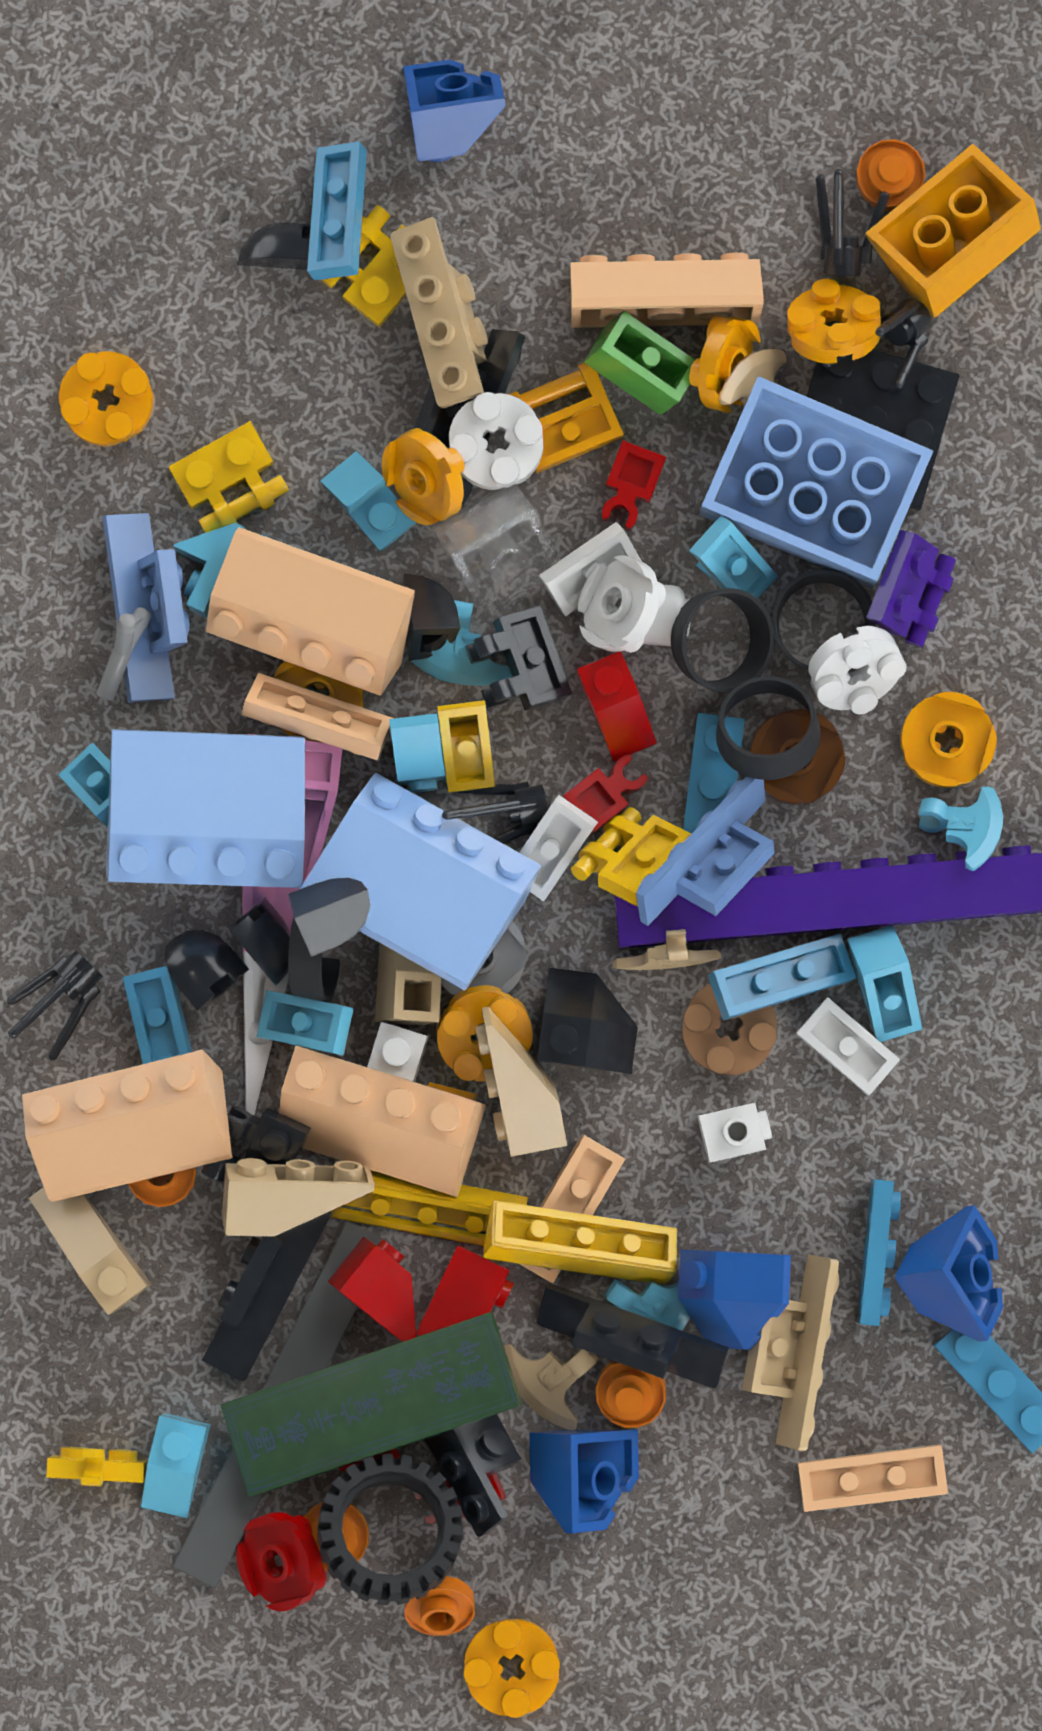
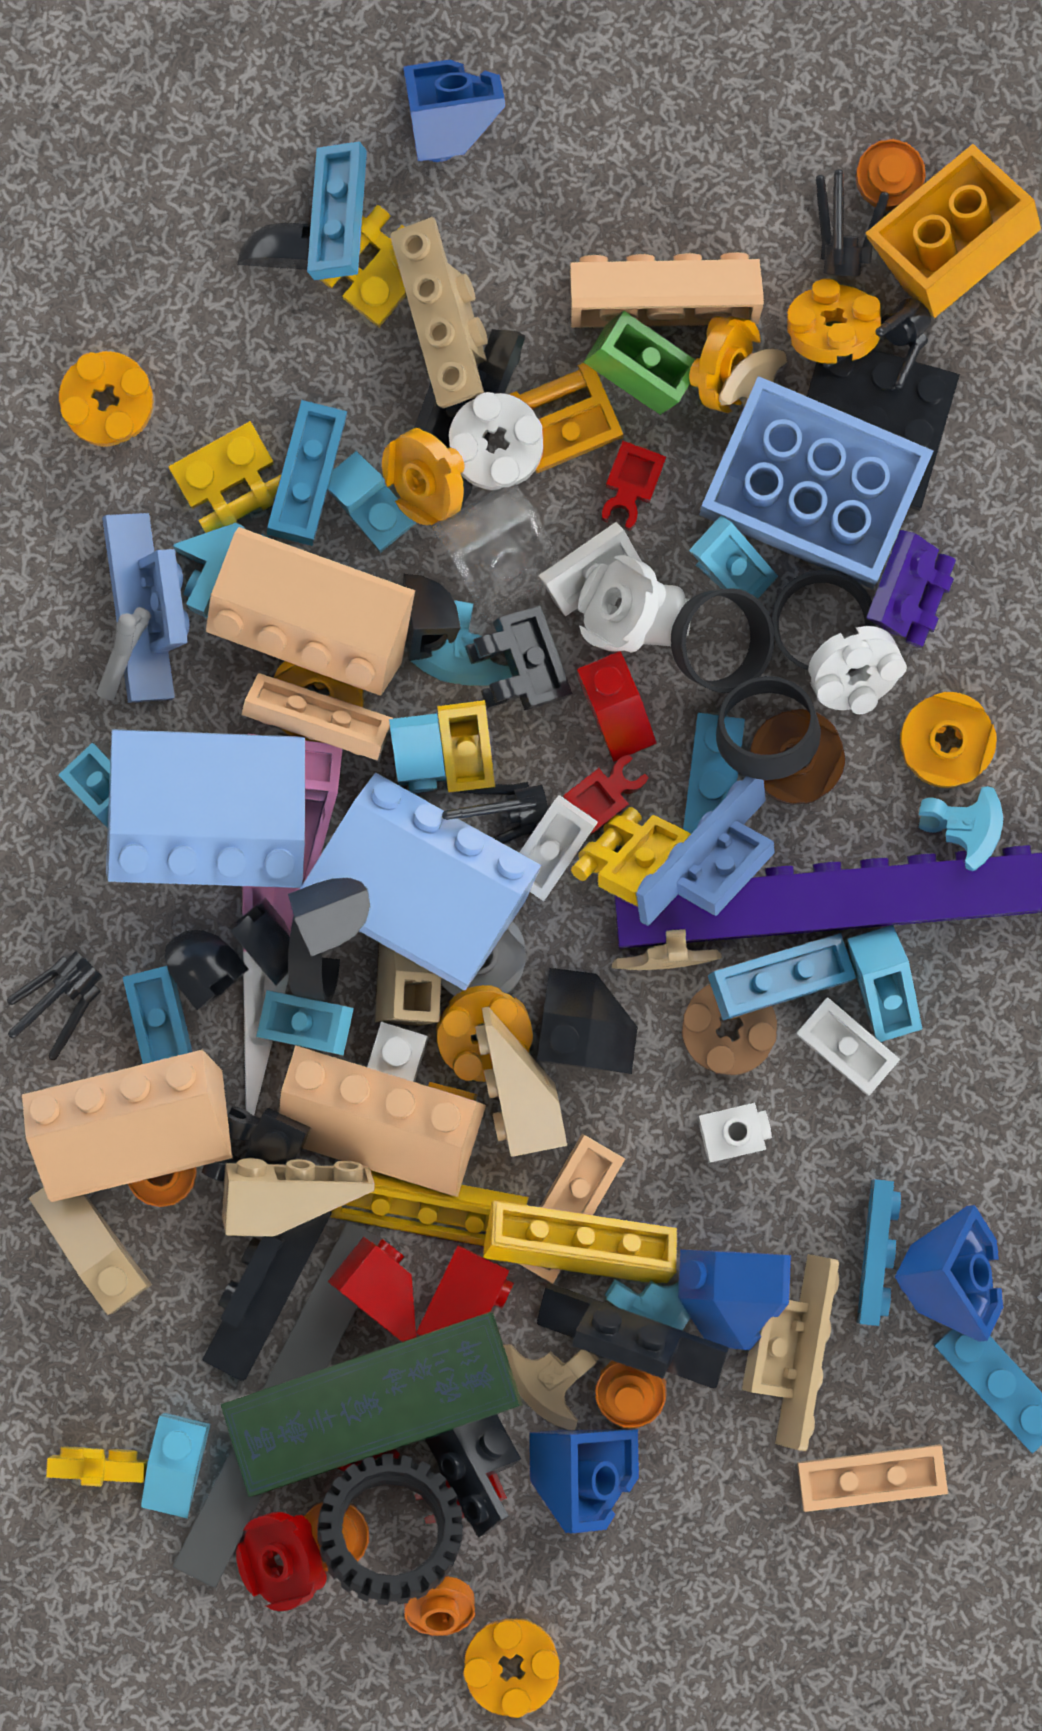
none -> dark azure plate [267,400,347,546]

